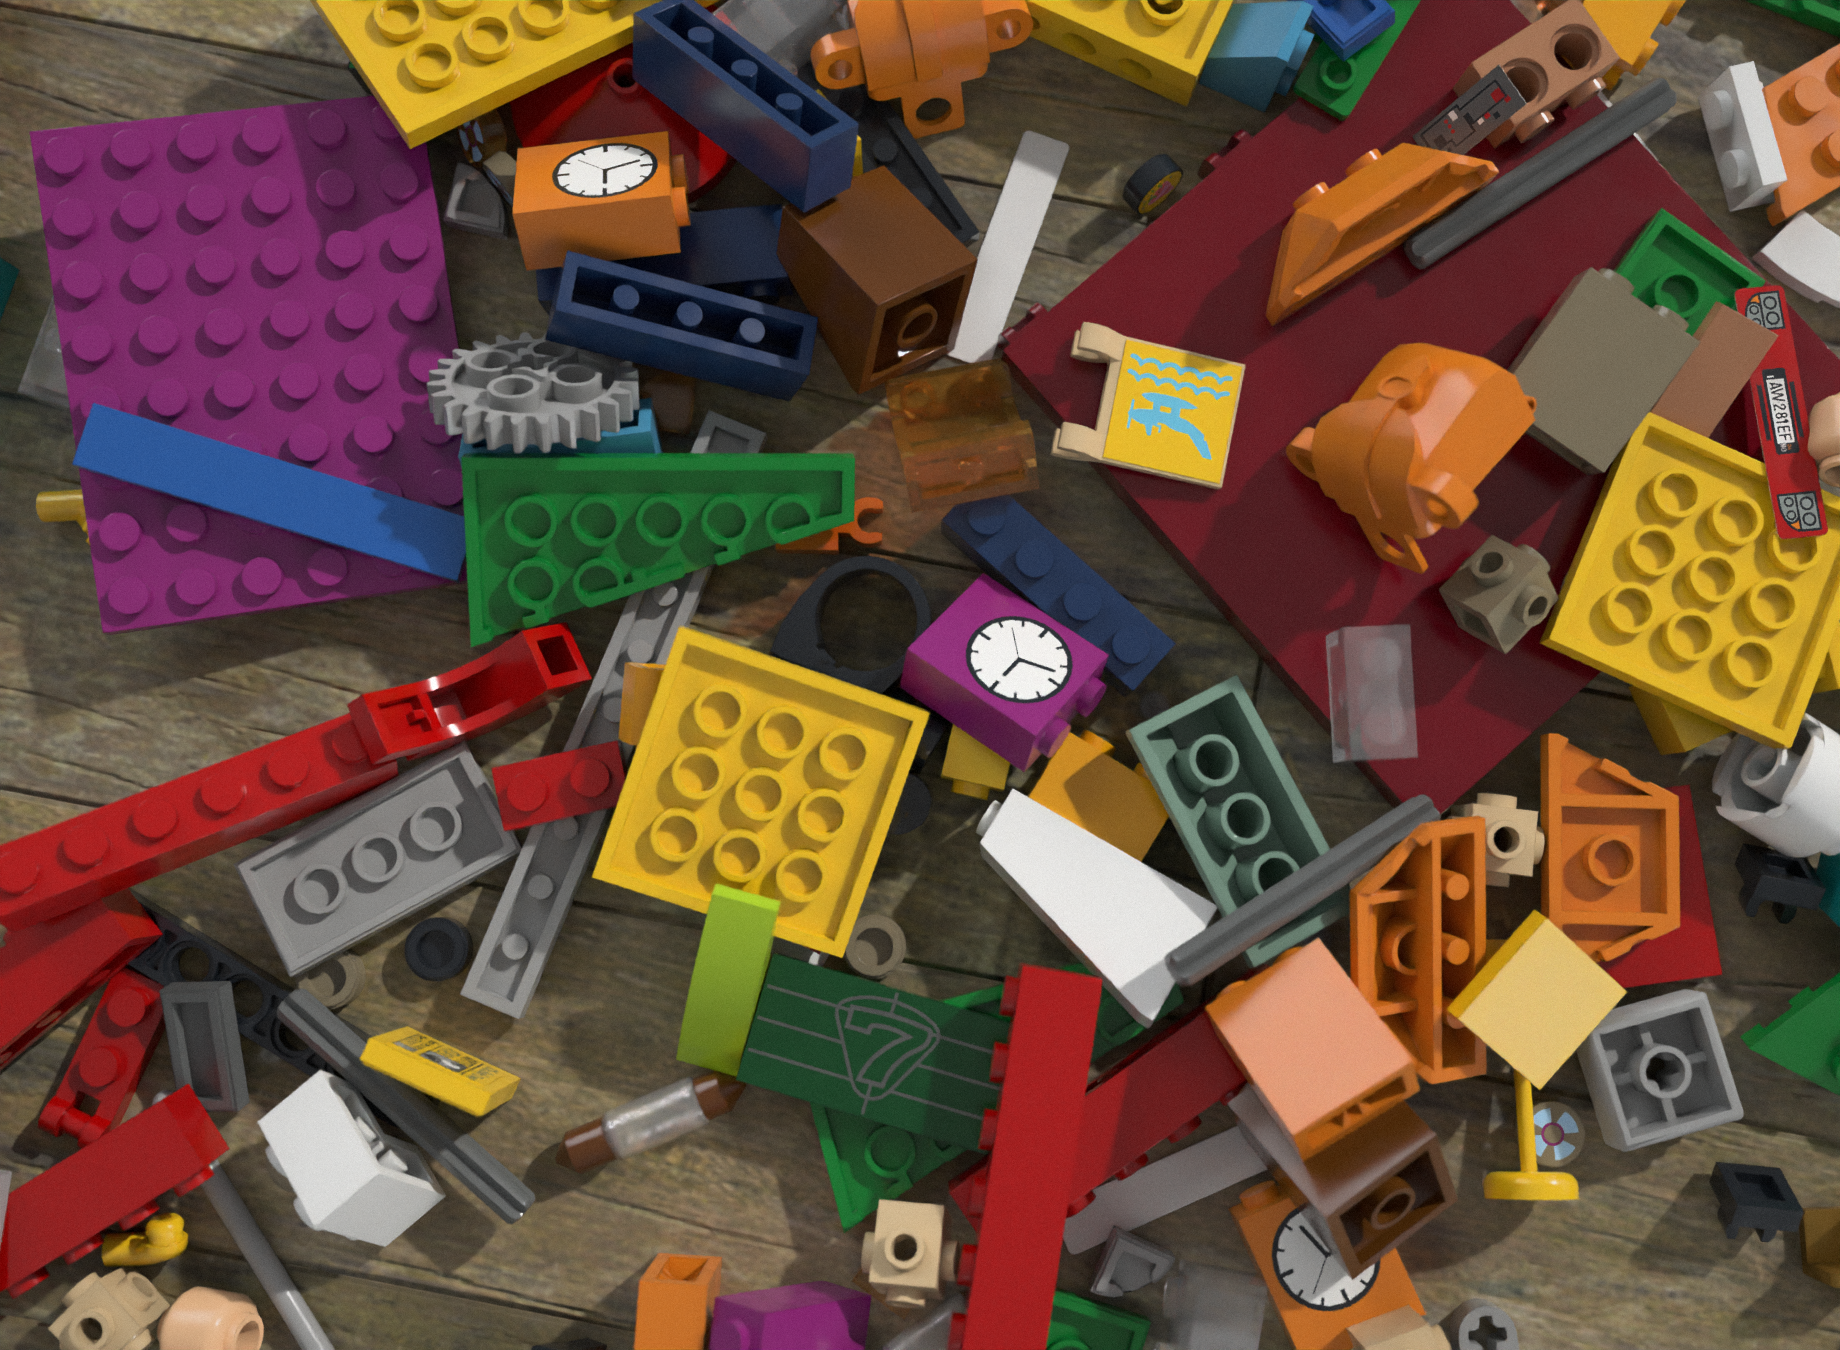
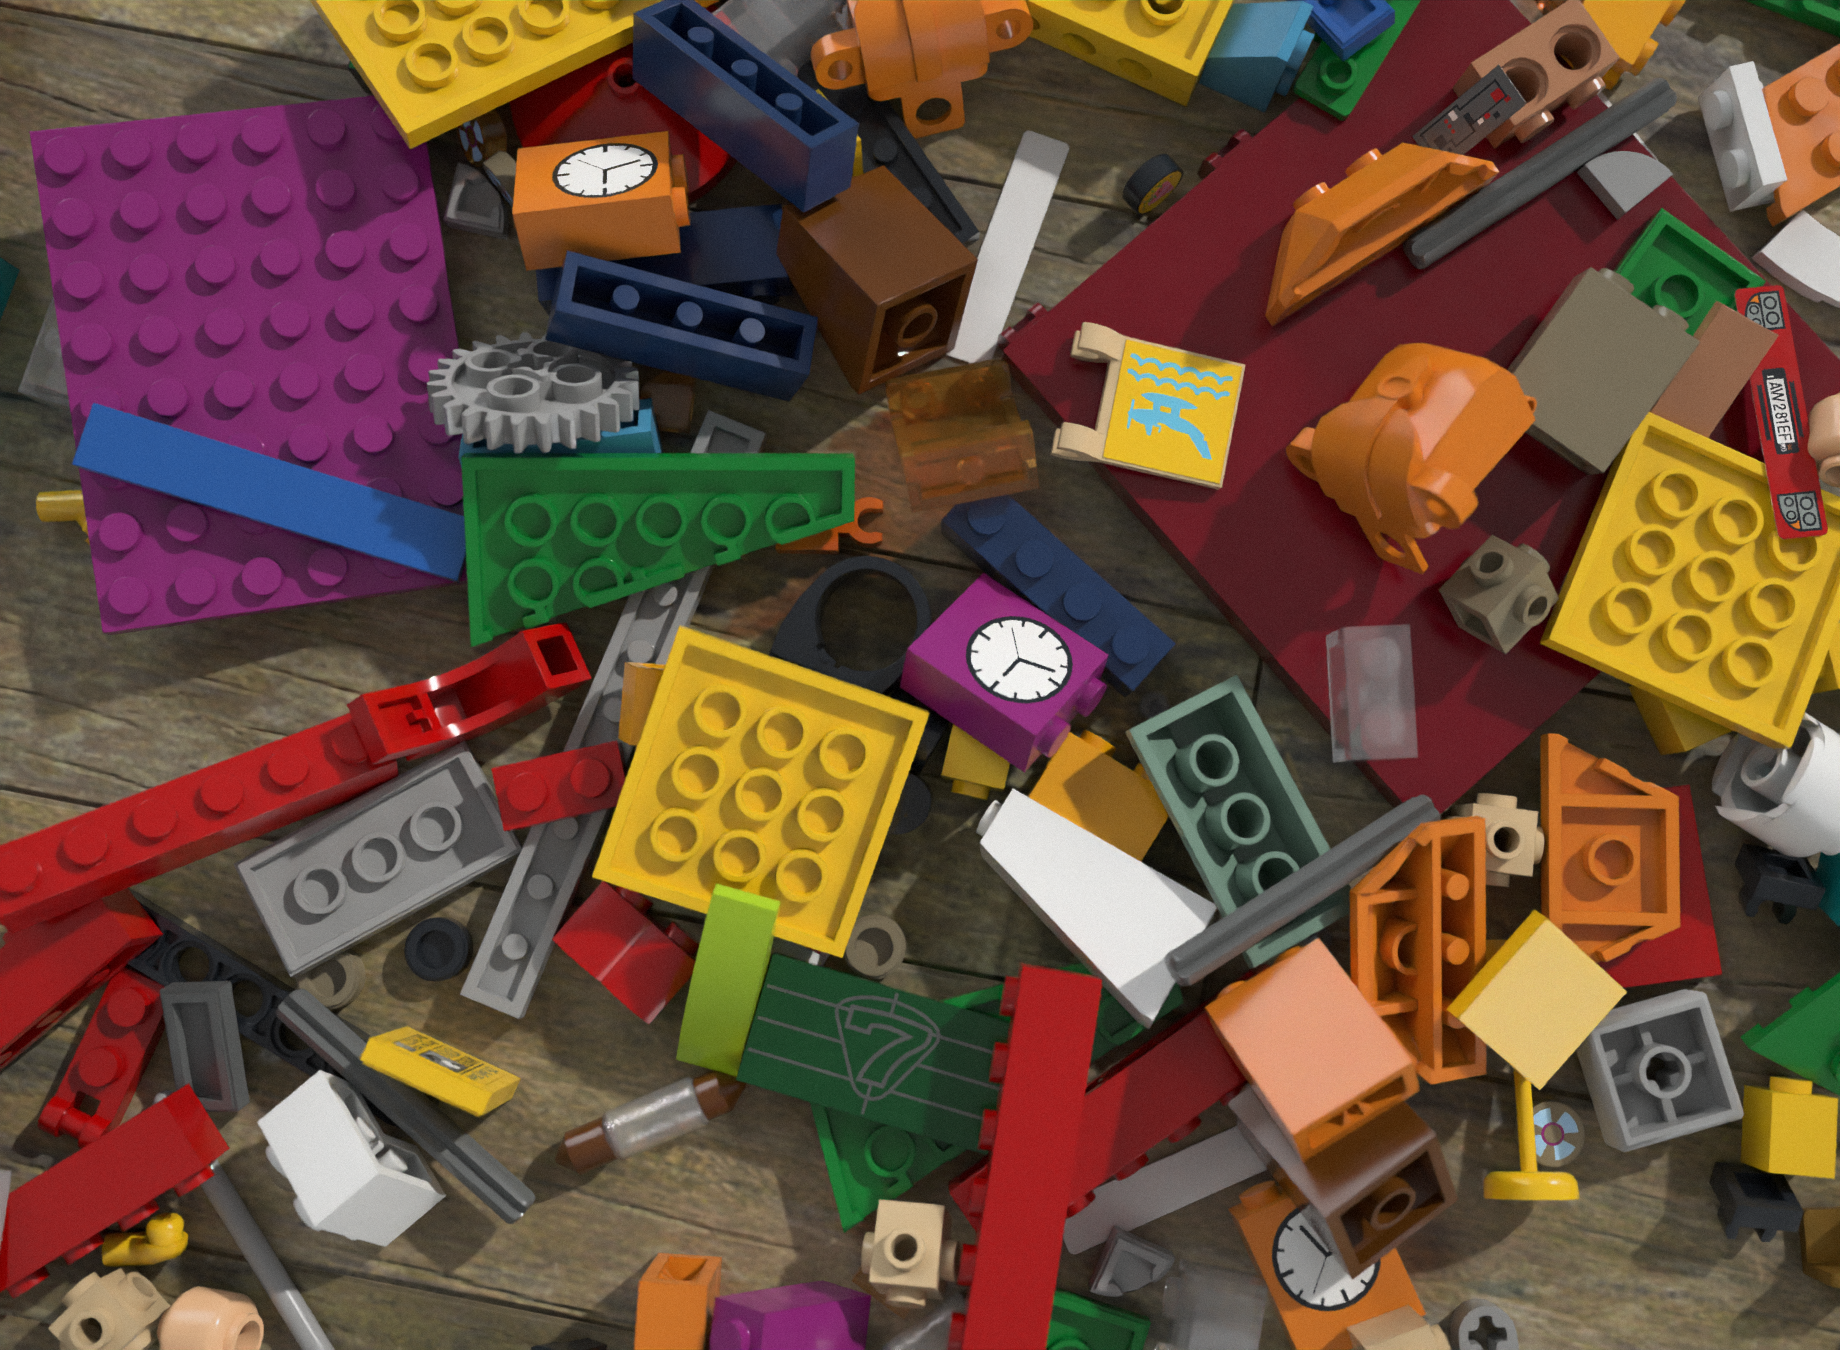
none -> red brick [552,881,700,1025]
none -> light grey tile [1577,151,1673,220]
none -> yellow brick [1740,1076,1838,1179]

